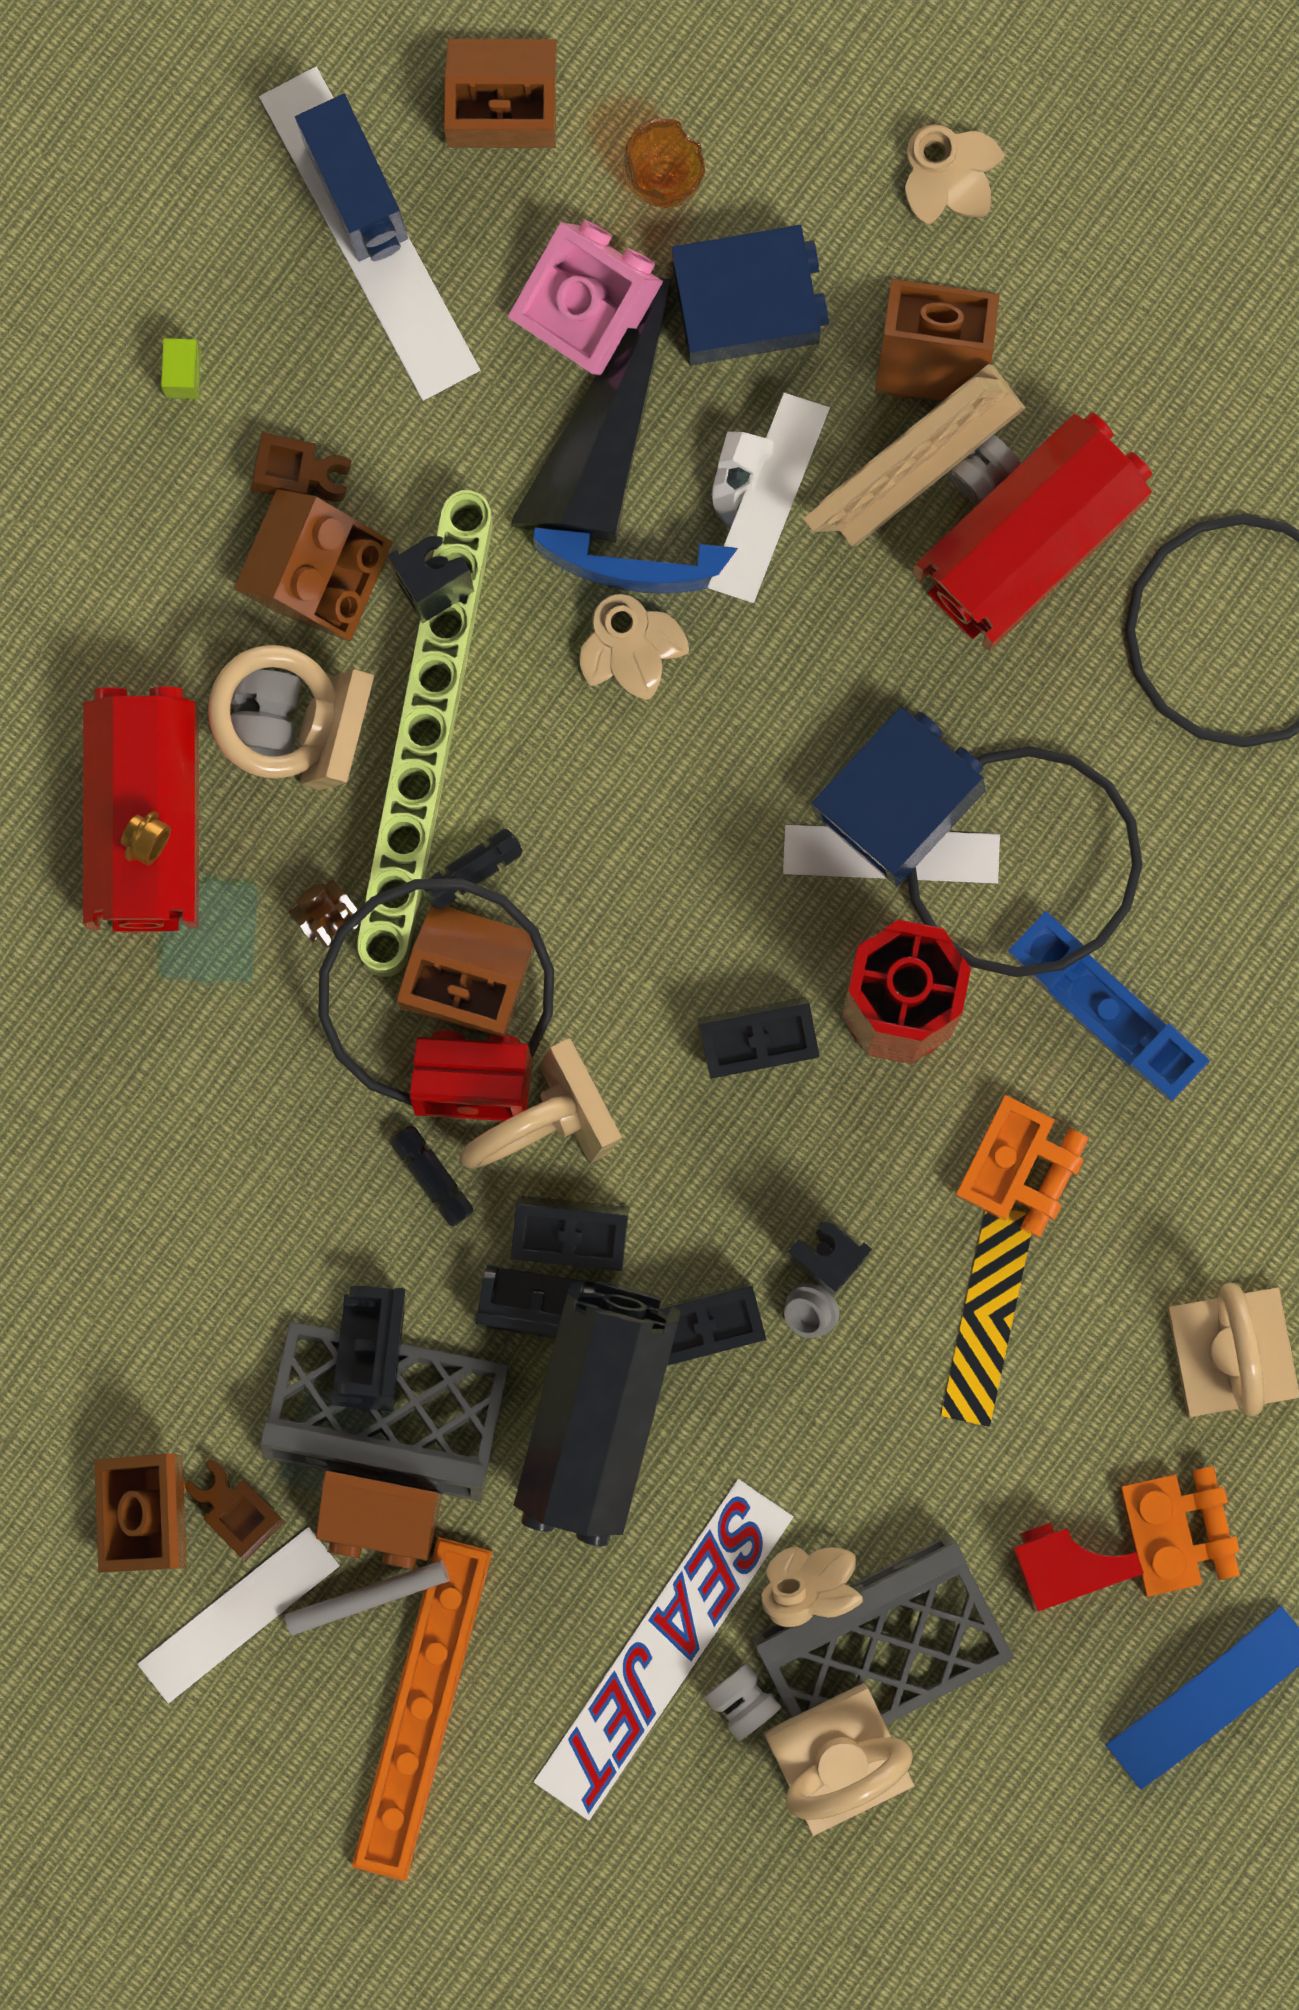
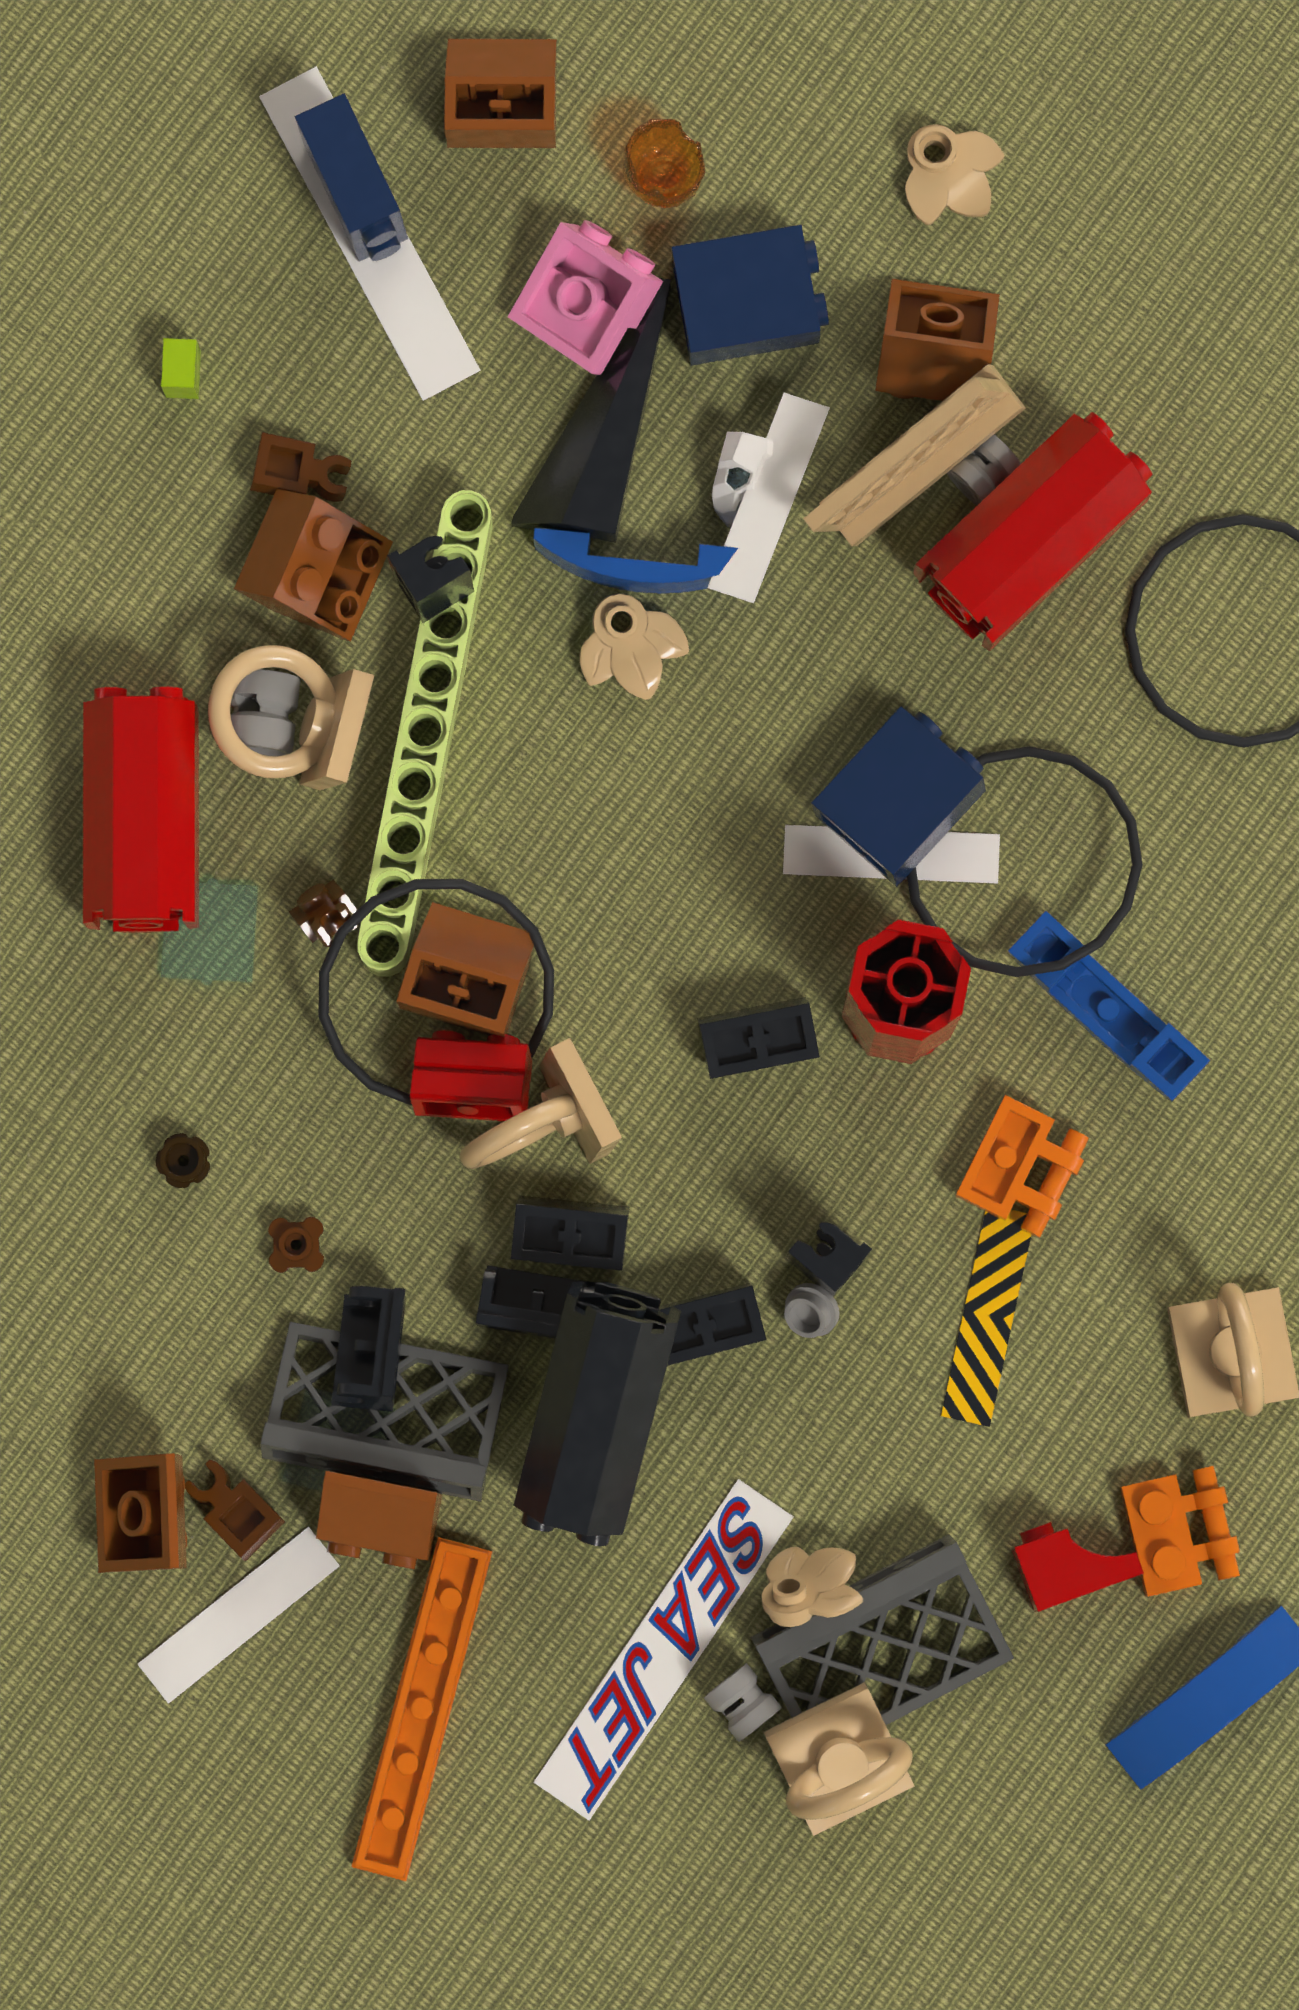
pearl gold plate [121,811,171,866] -> none
light grey bar [285,1560,450,1636] -> none
black axle [391,1125,473,1226] -> none
black axle [422,829,523,909] -> none
none -> dark brown plate [156,1133,210,1188]
none -> reddish brown plate [268,1217,324,1273]

